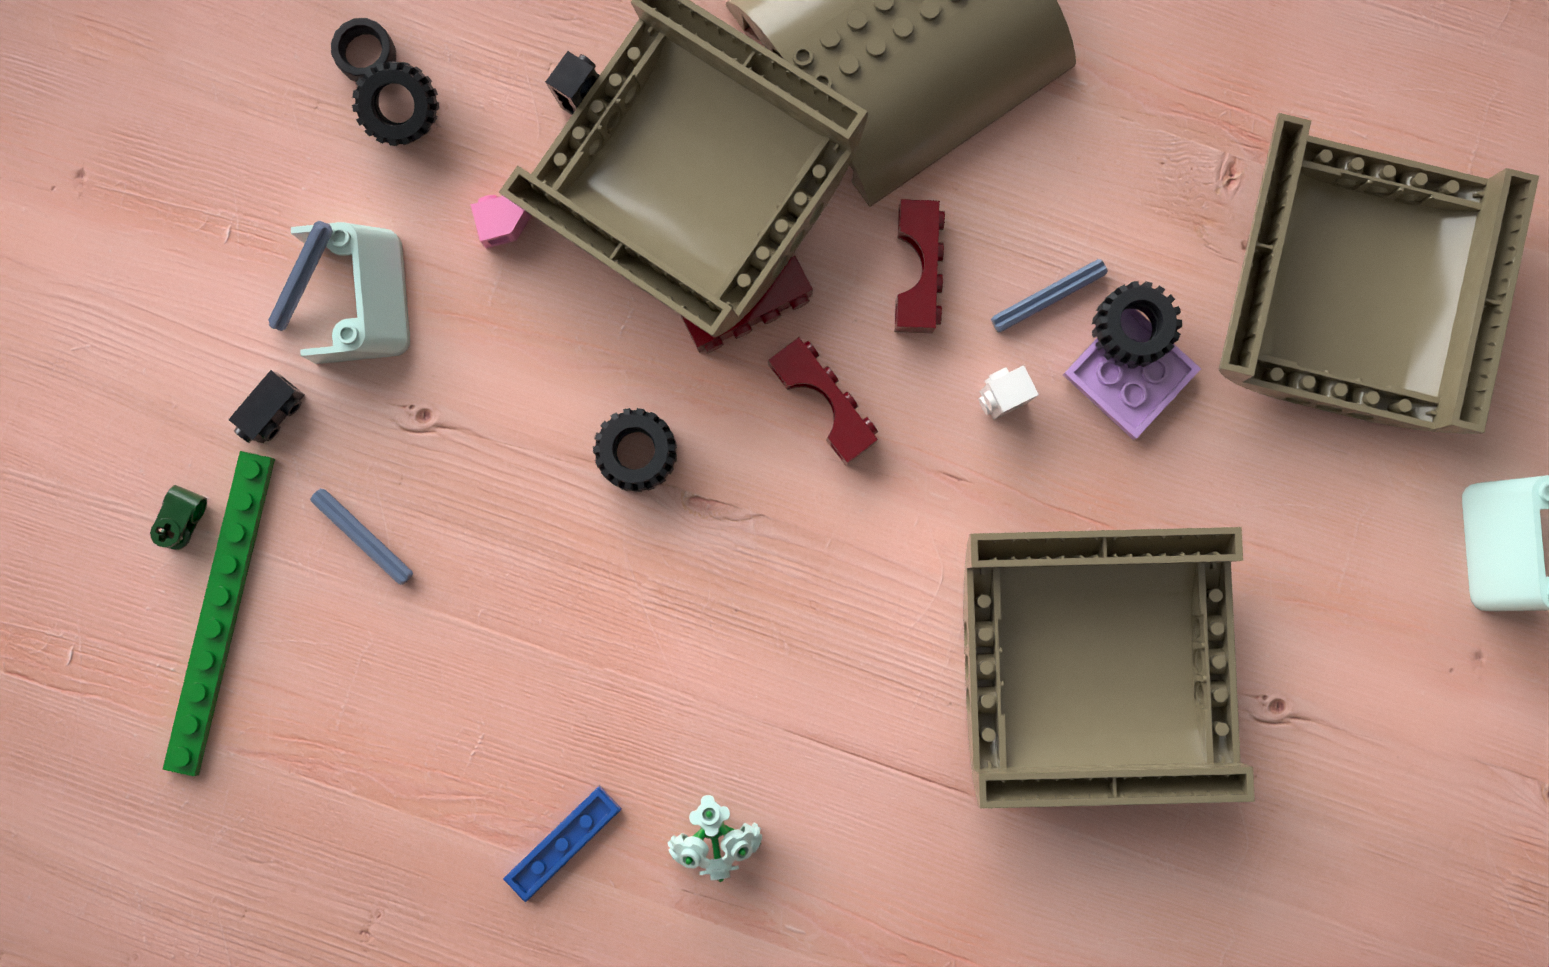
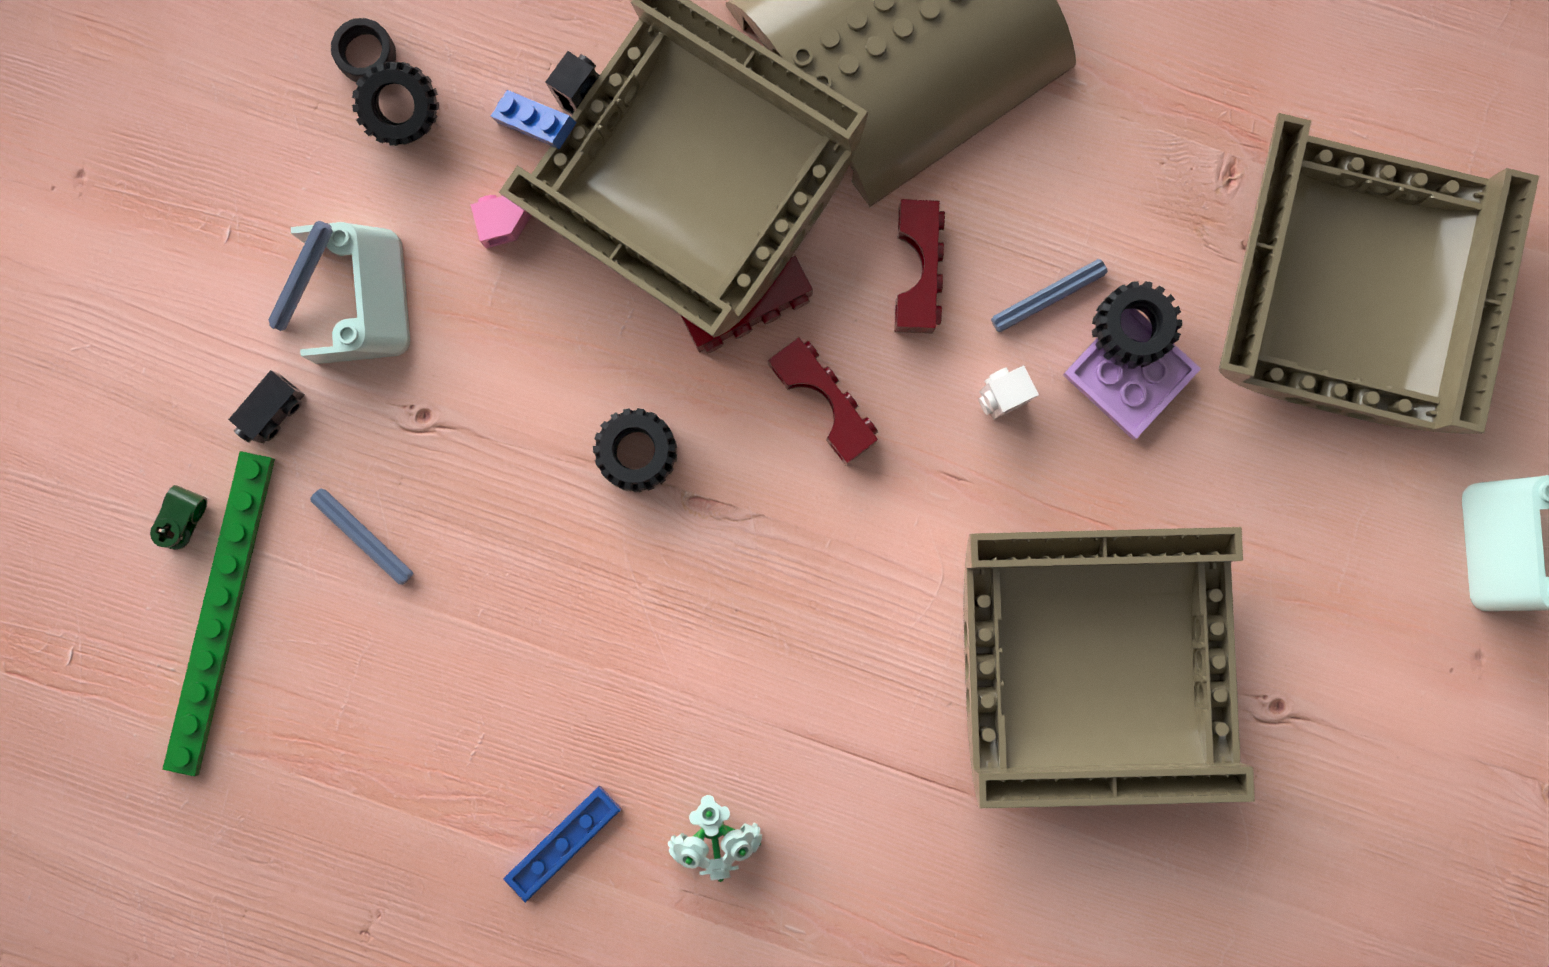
none -> plate [491,90,577,149]

